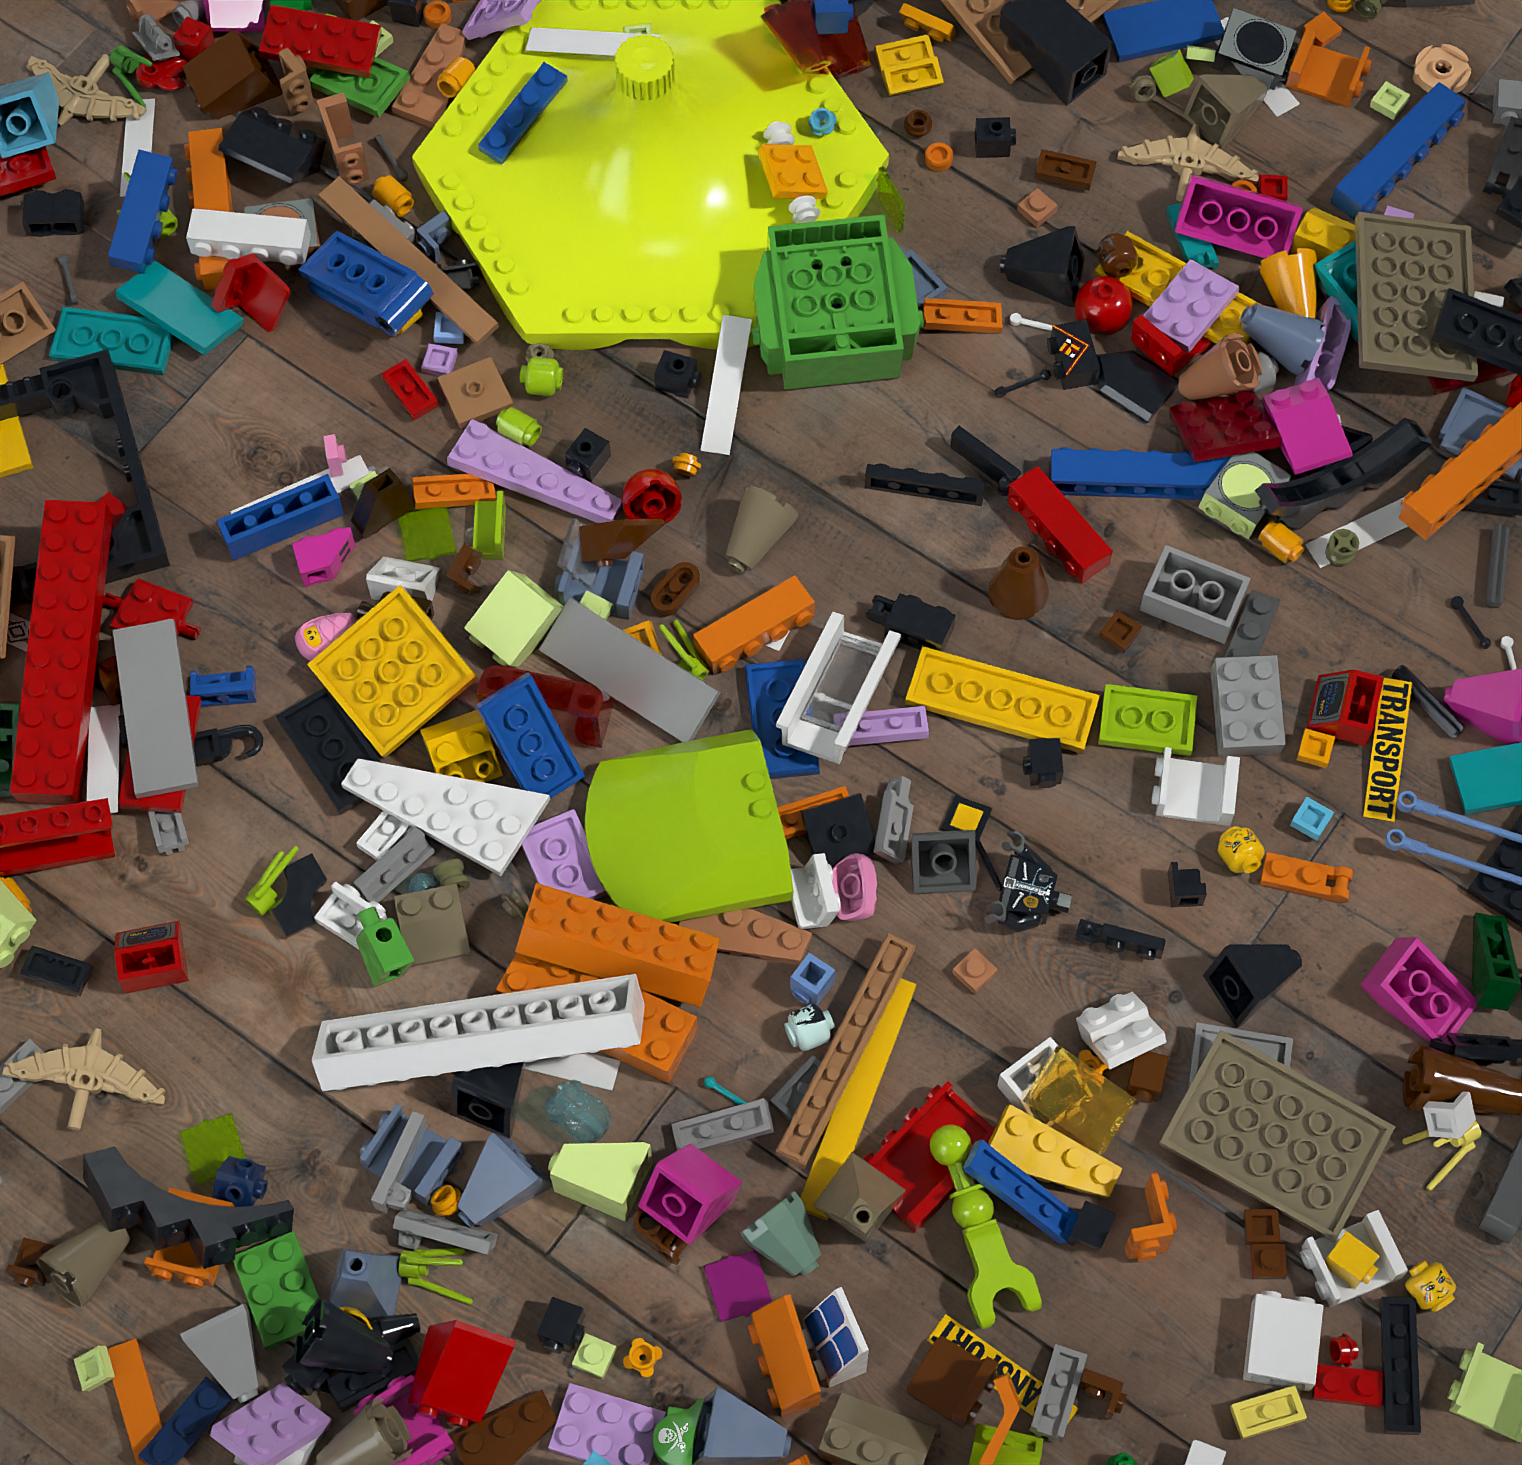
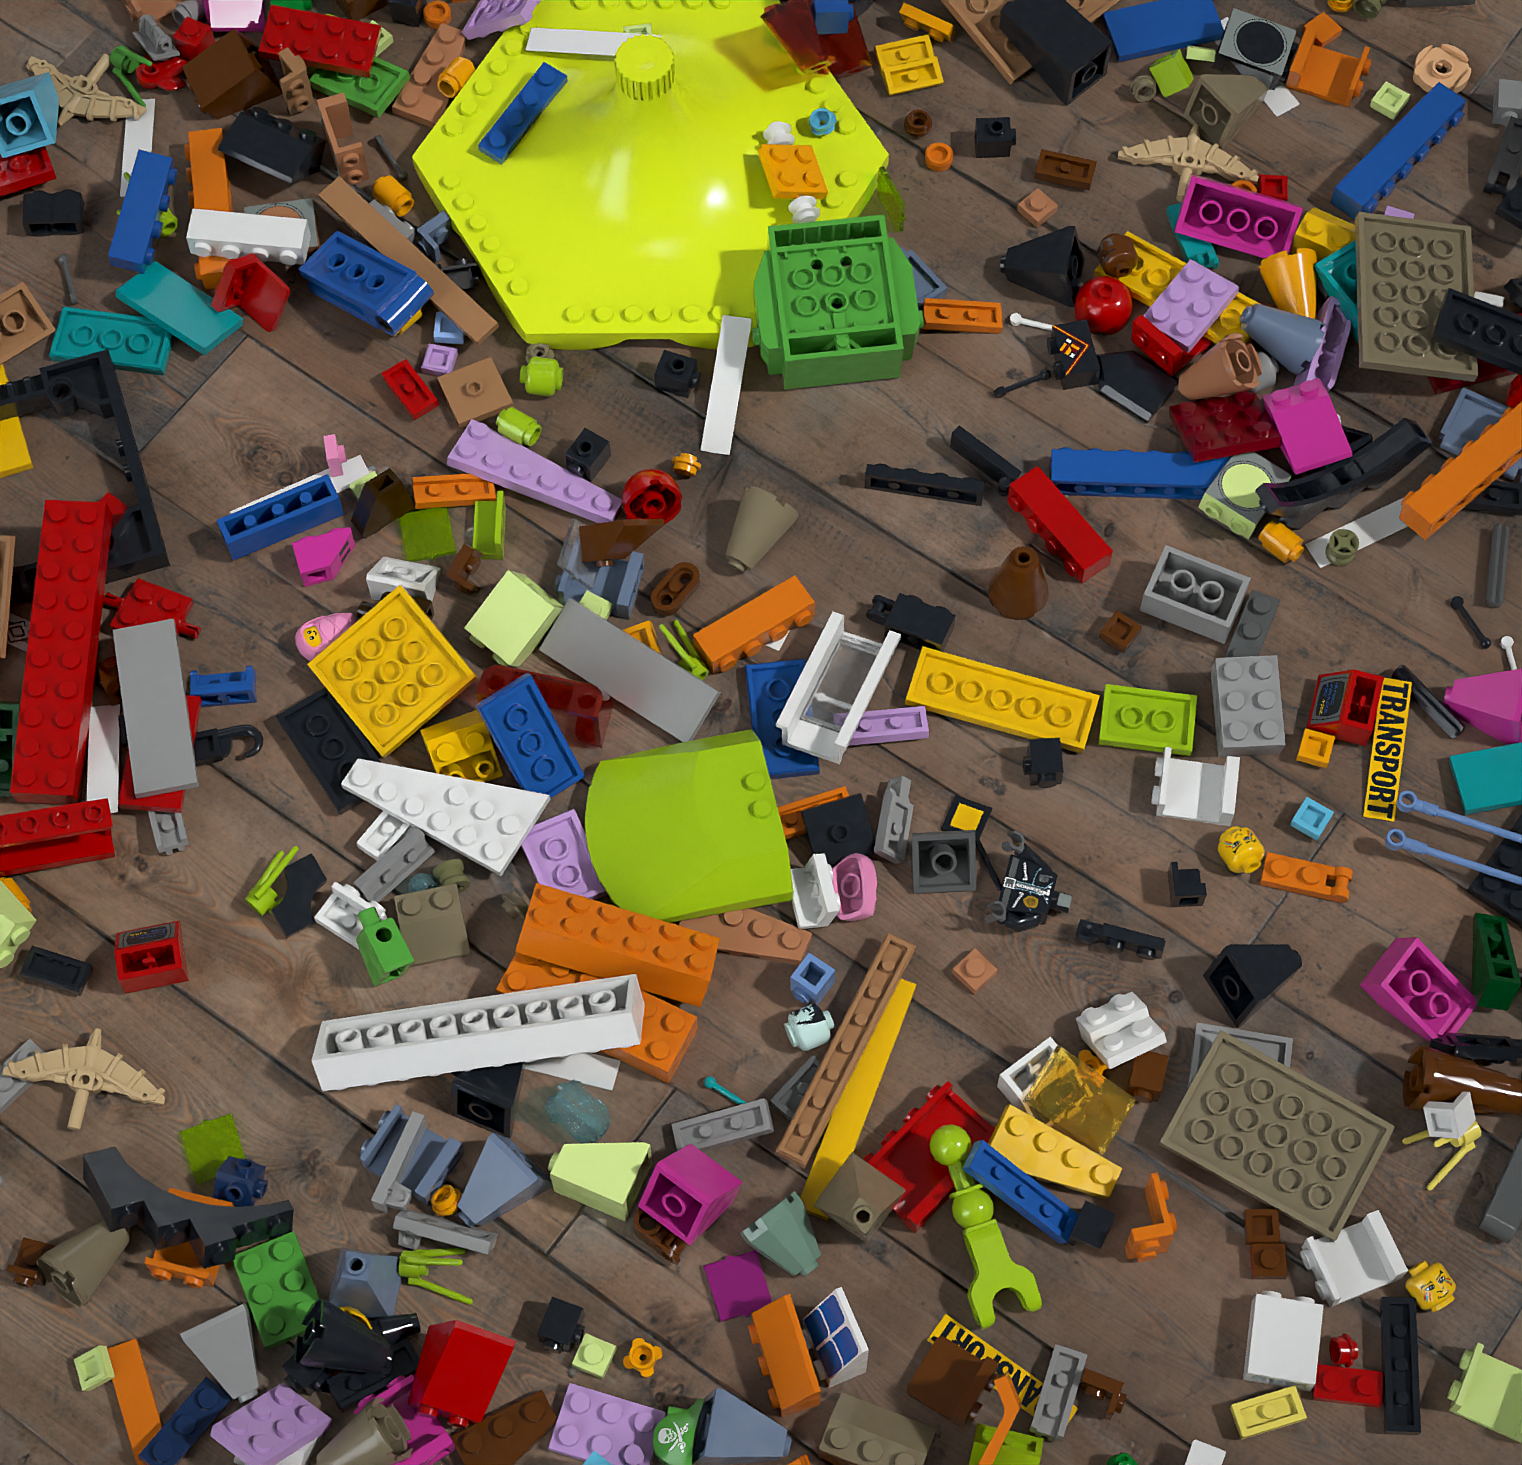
yellow brick [1325,1231,1380,1289] -> none

